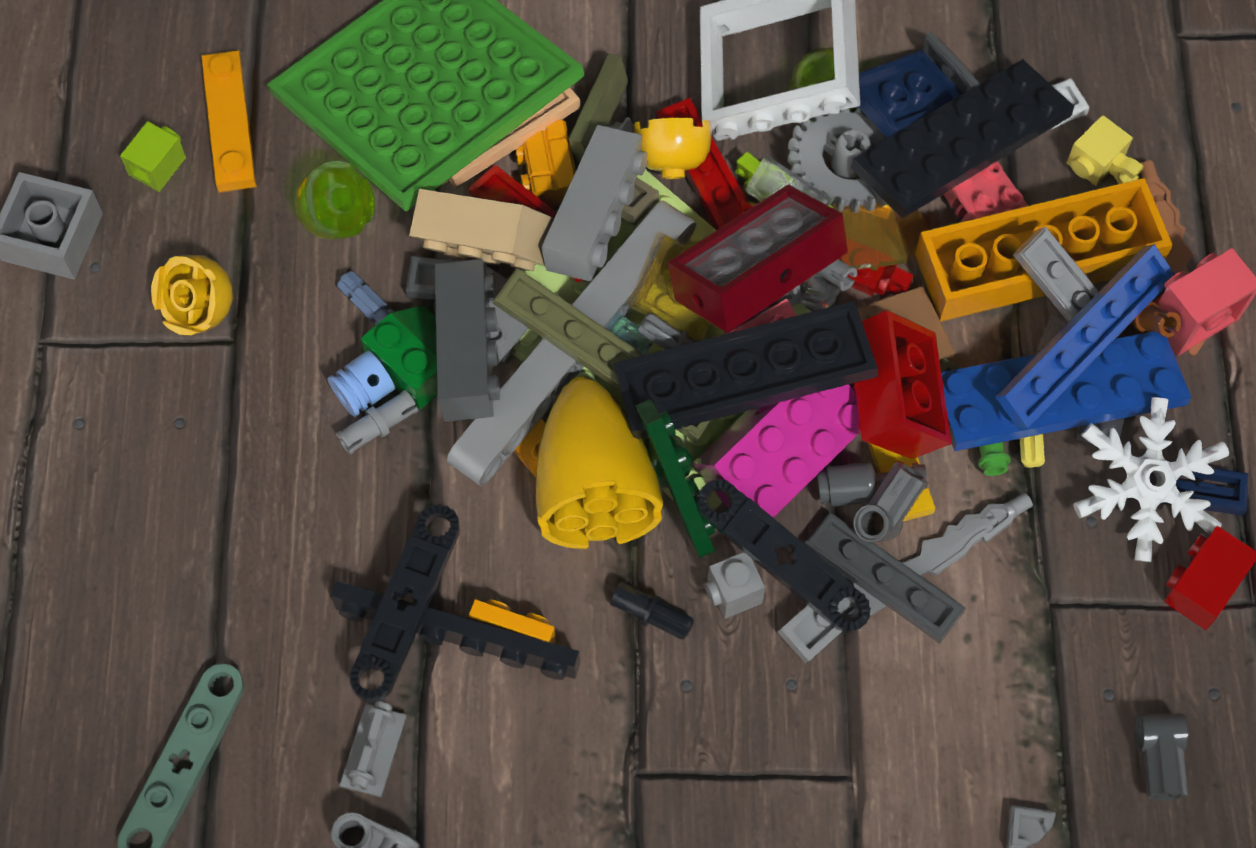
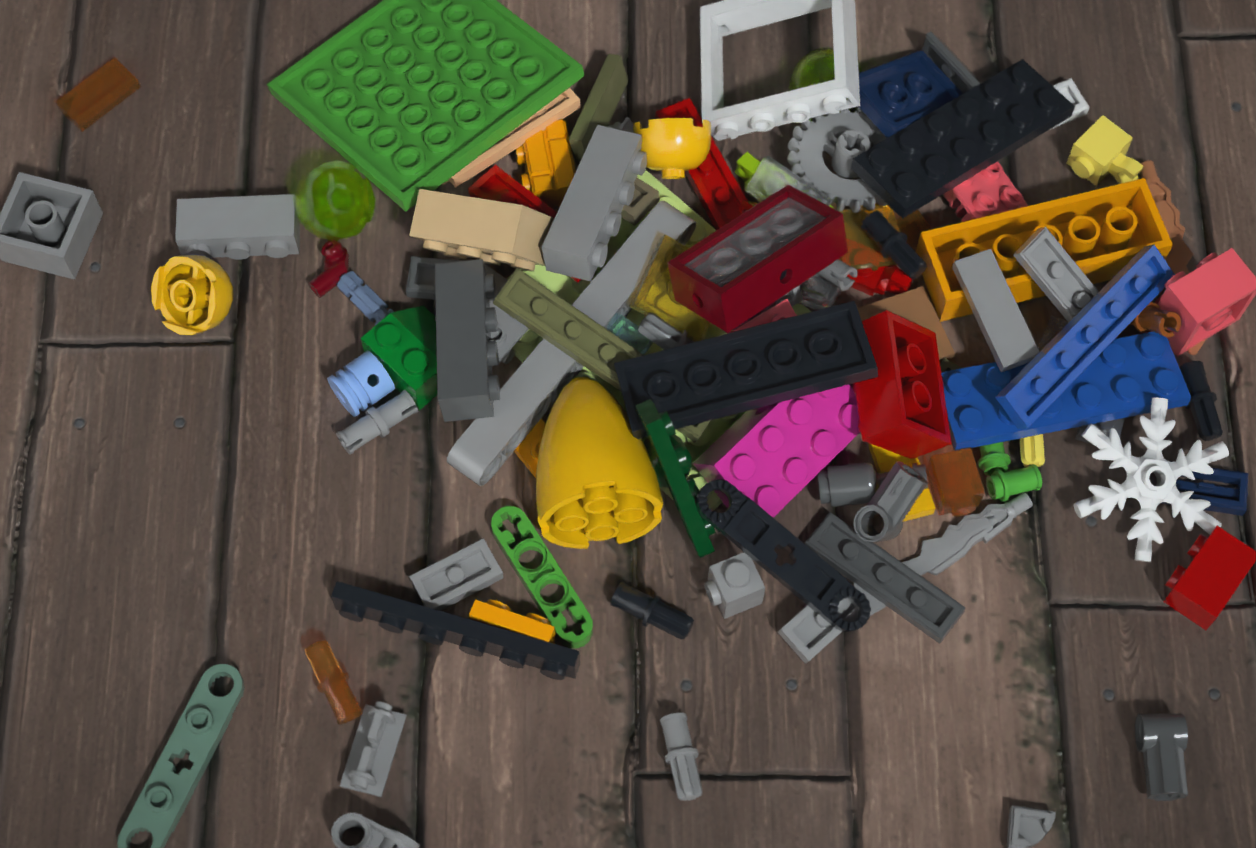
lime brick [120,121,186,192] -> none
light orange plate [201,50,257,192] -> none
black piece [349,504,460,703] -> none
none -> clear orange tile [56,57,141,132]
none -> light grey brick [175,194,300,260]
none -> clear orange axle [305,640,363,725]
none -> dark red arm [308,240,349,298]
none -> light grey plate [409,538,504,611]
none -> bright green beam [491,506,593,648]
none -> light grey axle [660,713,703,801]
none -> black axle [861,211,927,279]
none -> clear orange brick [926,447,985,517]
none -> light grey tile [952,249,1040,372]
none -> bright green pin [986,464,1042,502]
none -> black axle [1180,361,1223,441]

